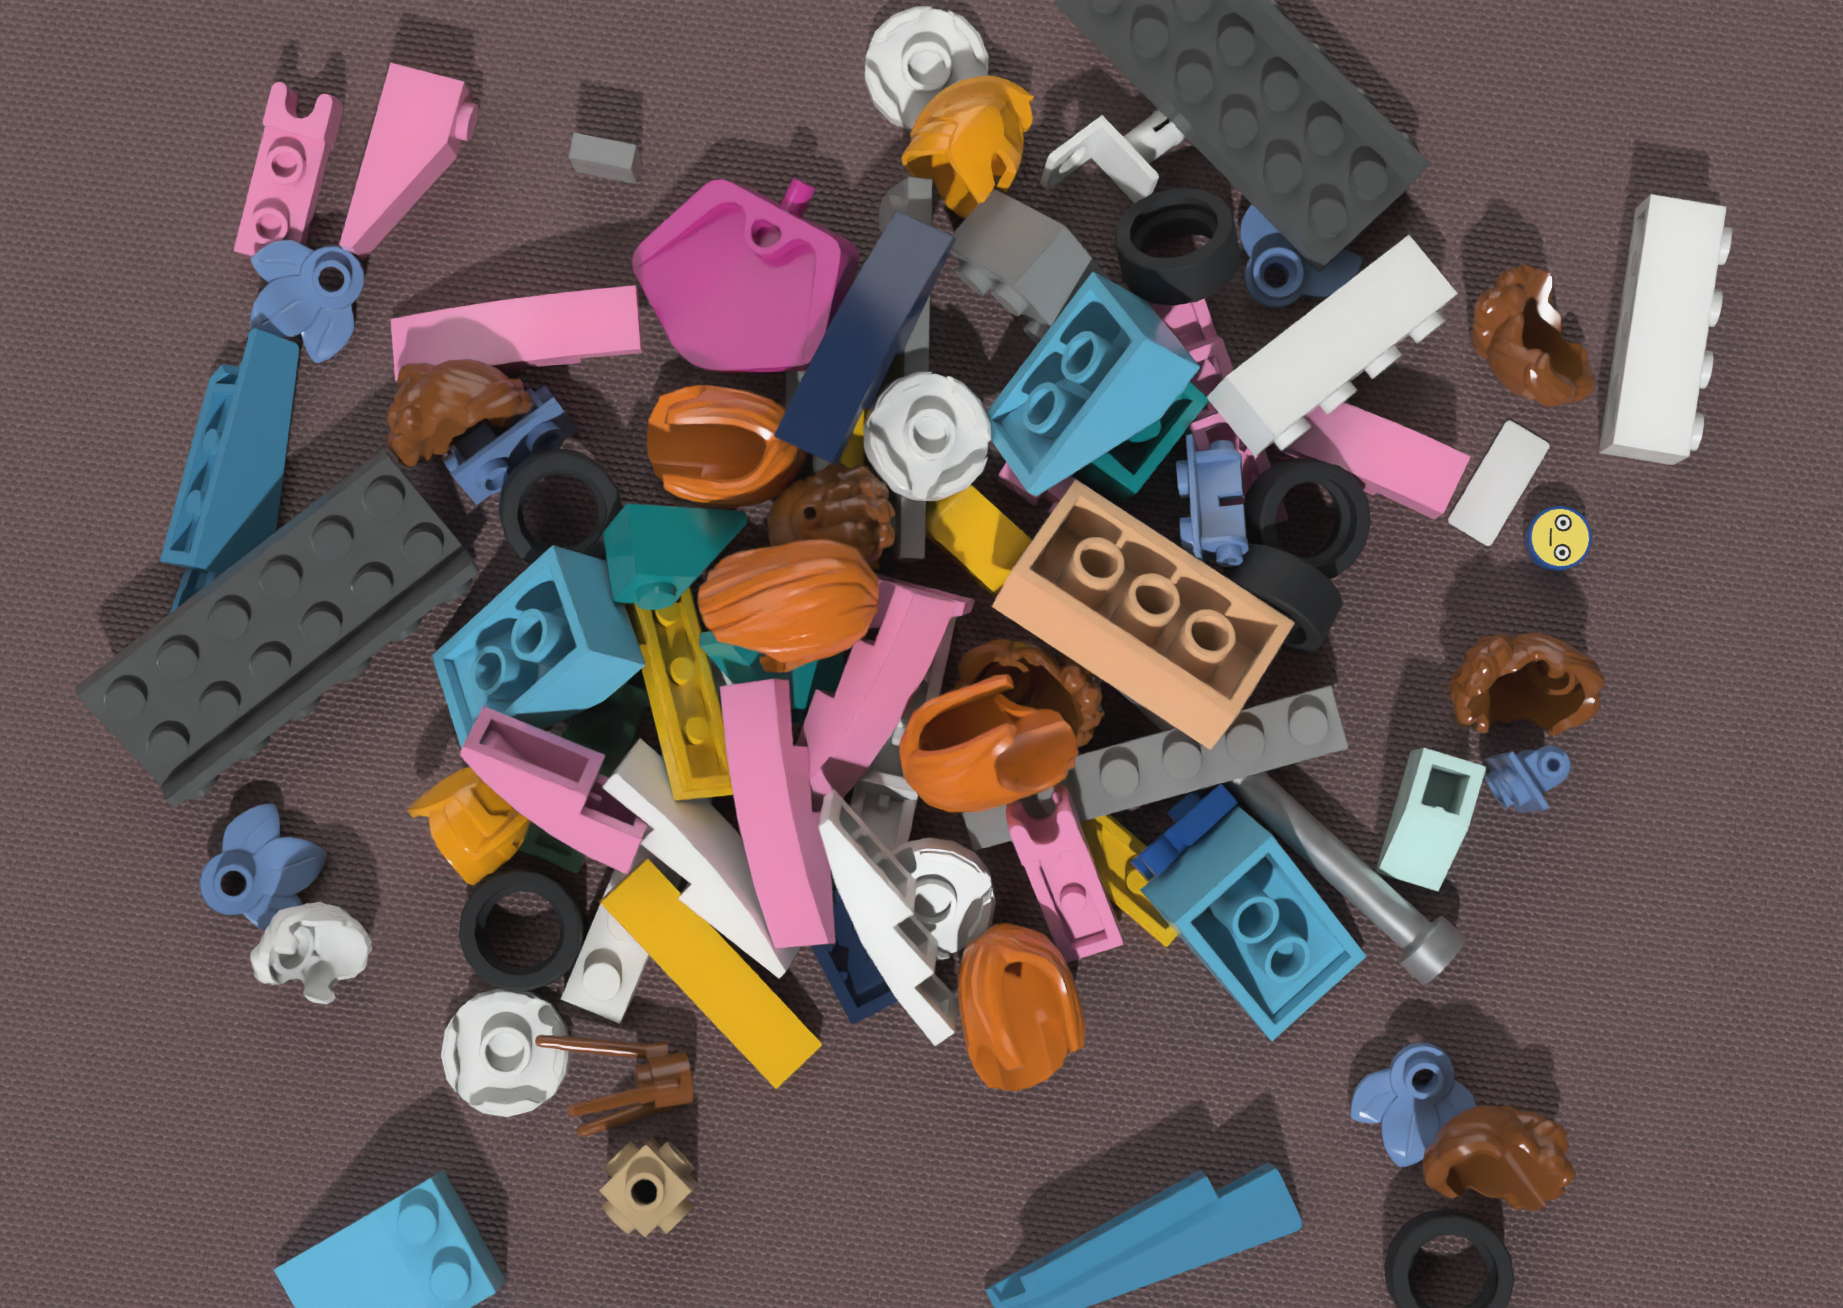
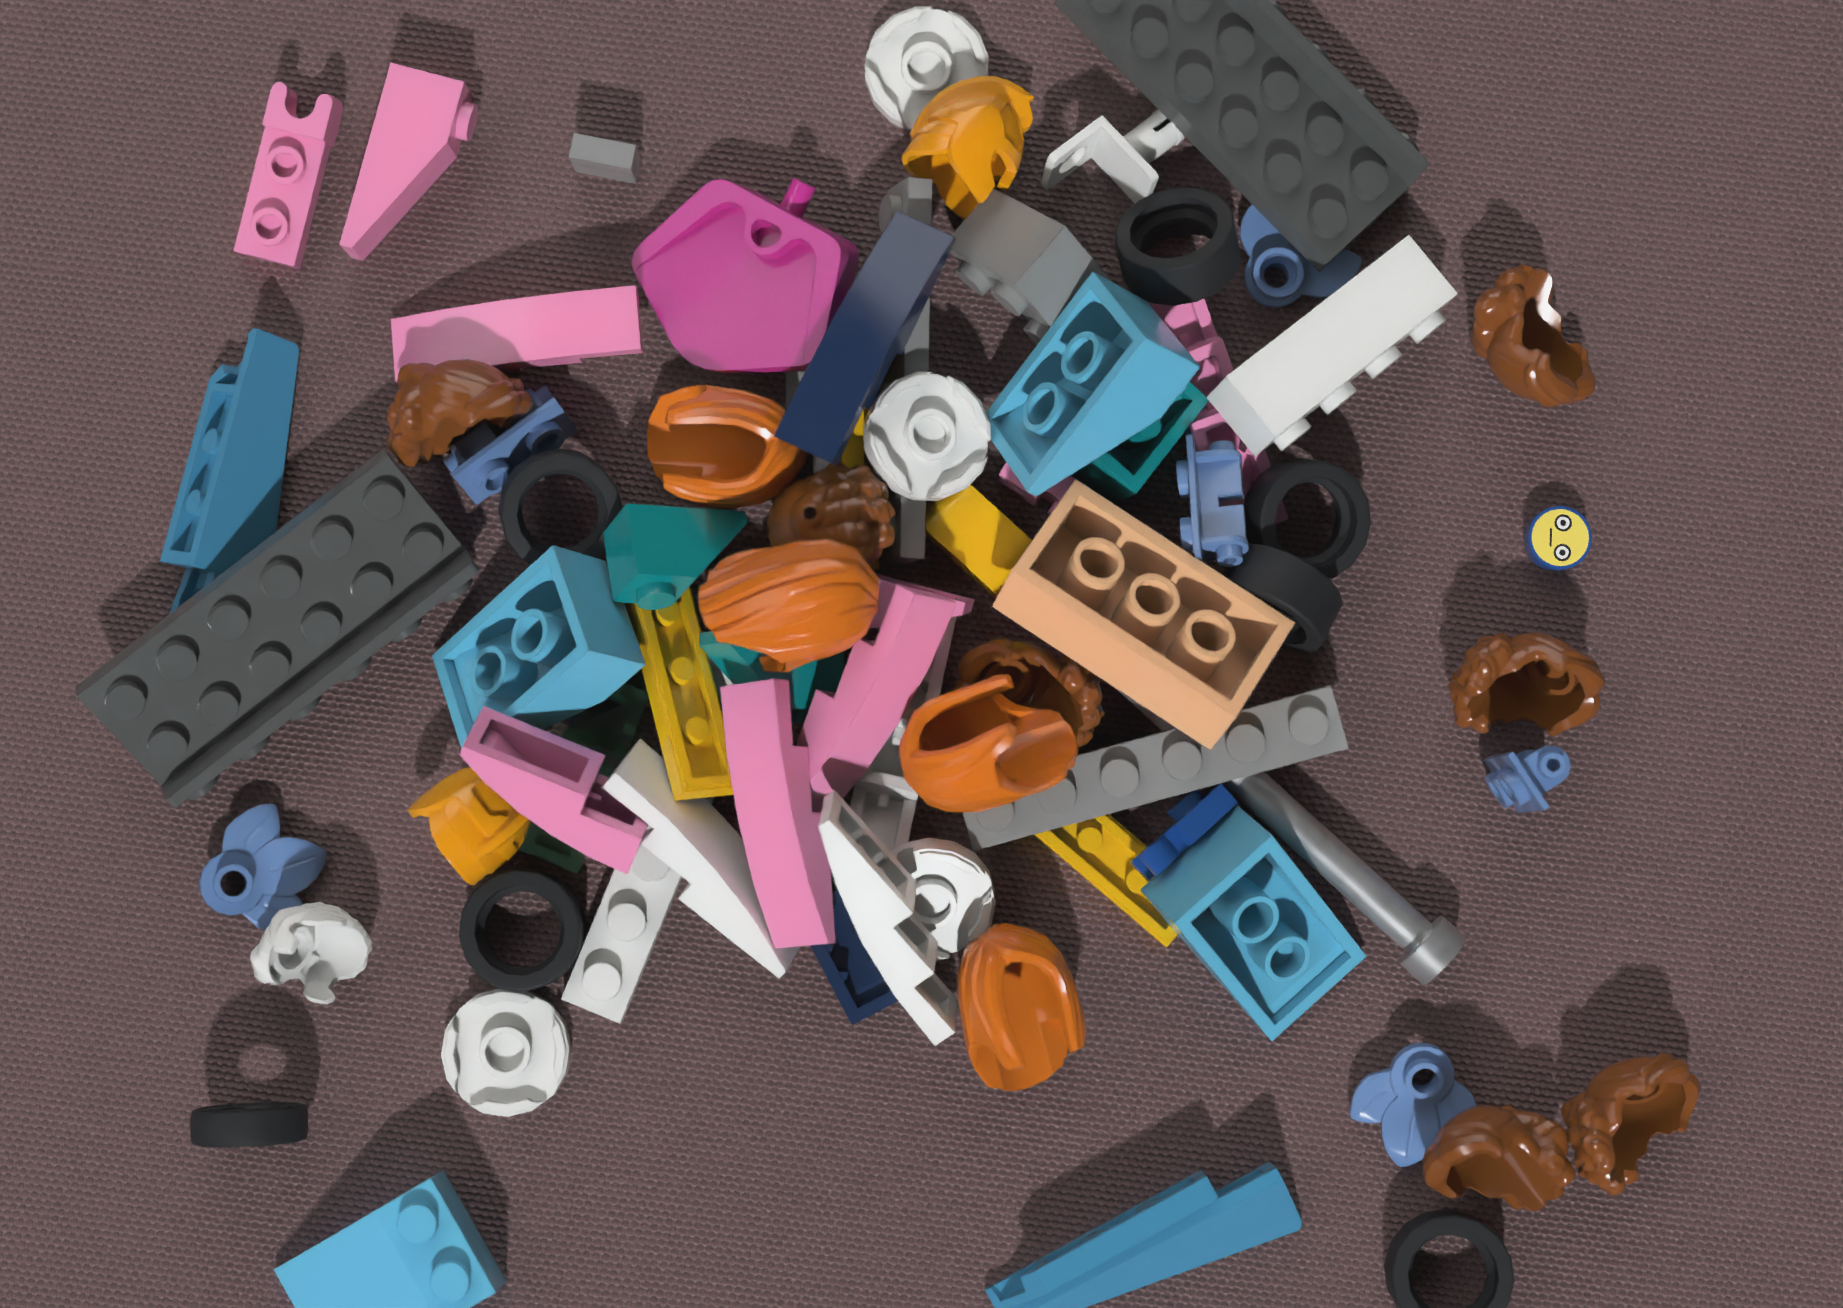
medium blue plate [250,240,365,363] -> none
dark orange plant [535,1035,694,1137] -> none
yellow tile [599,857,823,1089] -> none
tan brick [599,1137,697,1238] -> none
bright pink plate [1005,785,1124,963] -> none
bright pink slope [1269,403,1471,520] -> none
light aqua slope [1375,748,1486,891] -> none
white sticker [1448,420,1549,546] -> none
white brick [1599,194,1732,465] -> none
none -> black tyre [190,1102,308,1148]
none -> dark orange hair [1561,1053,1701,1196]

